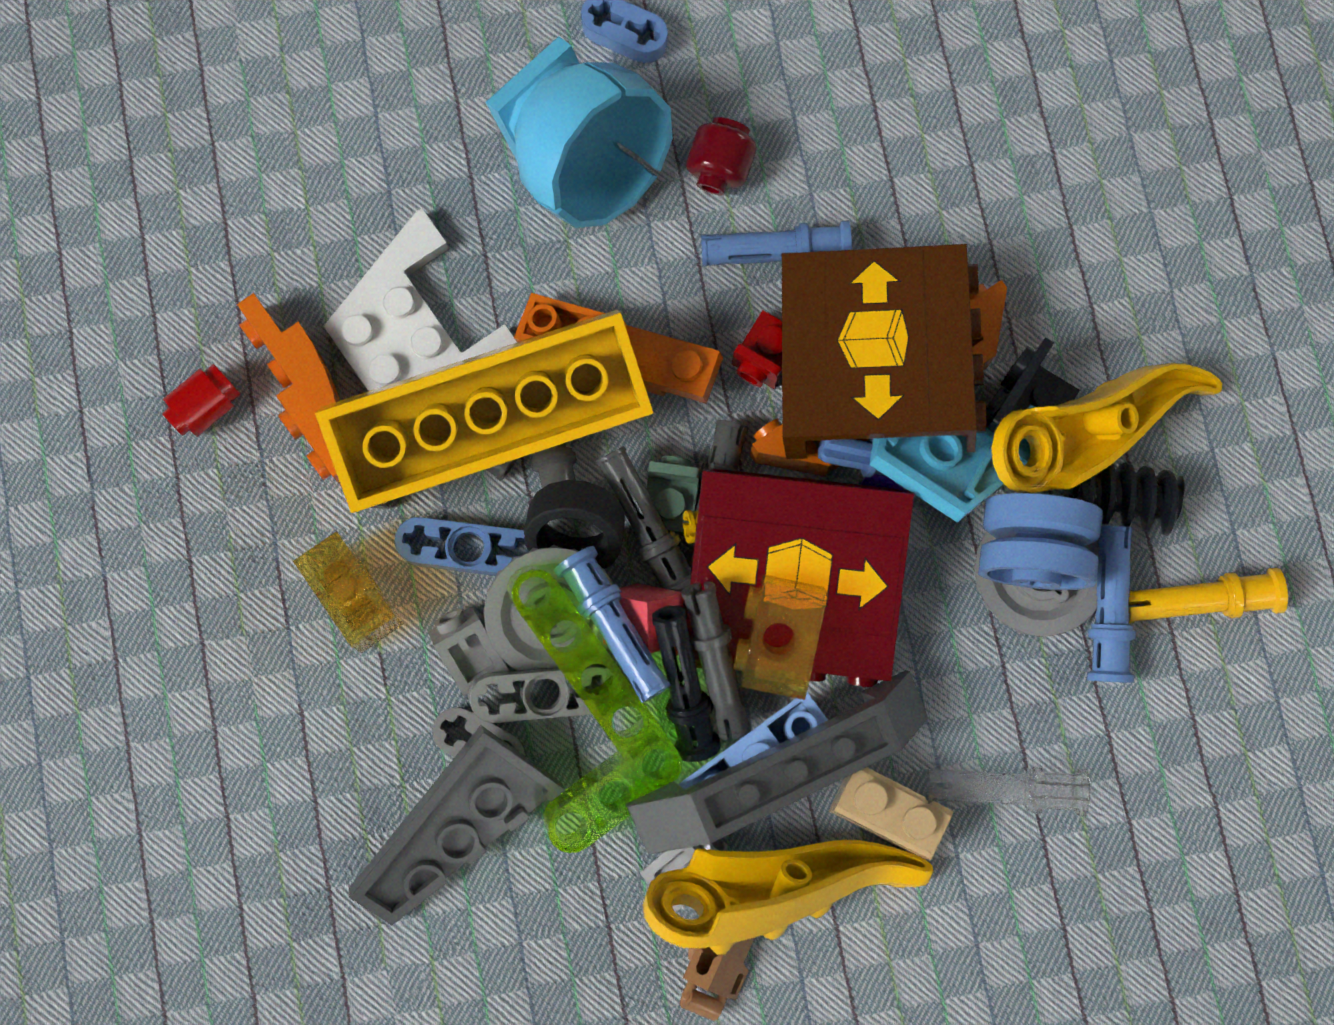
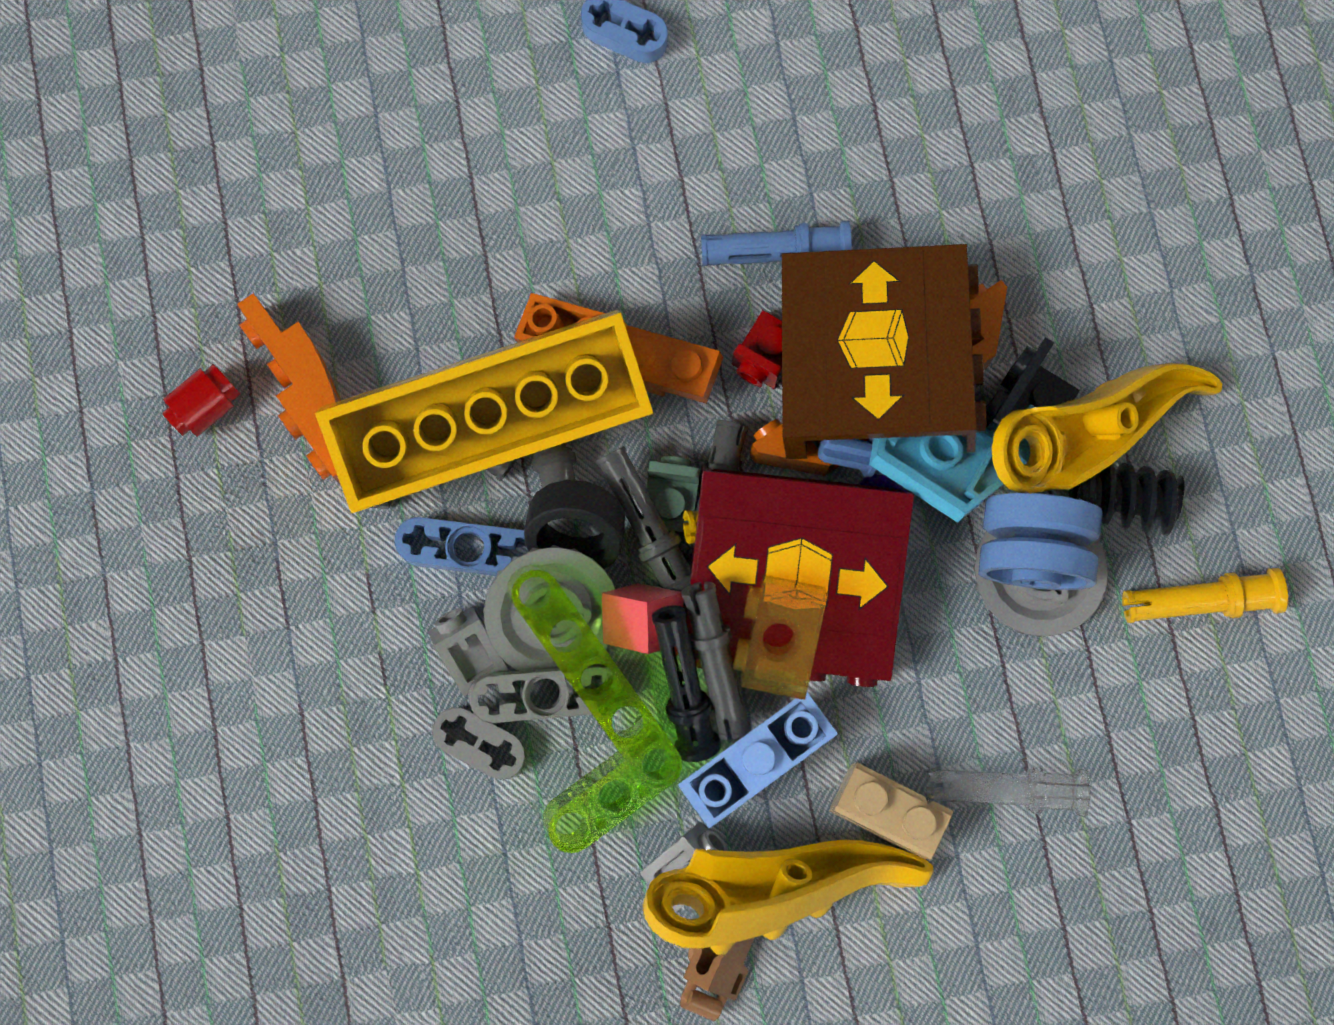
clear yellow brick [293,531,404,653] -> none
white wing [324,208,517,391] -> none
dark grey wing [348,725,565,925] -> none
medium azure plate [486,36,673,228] -> none
medium blue pin [553,546,671,704] -> none
dark grey slope [626,670,928,855] -> none
dark red head [686,117,757,195] -> none
medium blue pin [1086,526,1136,683] -> none

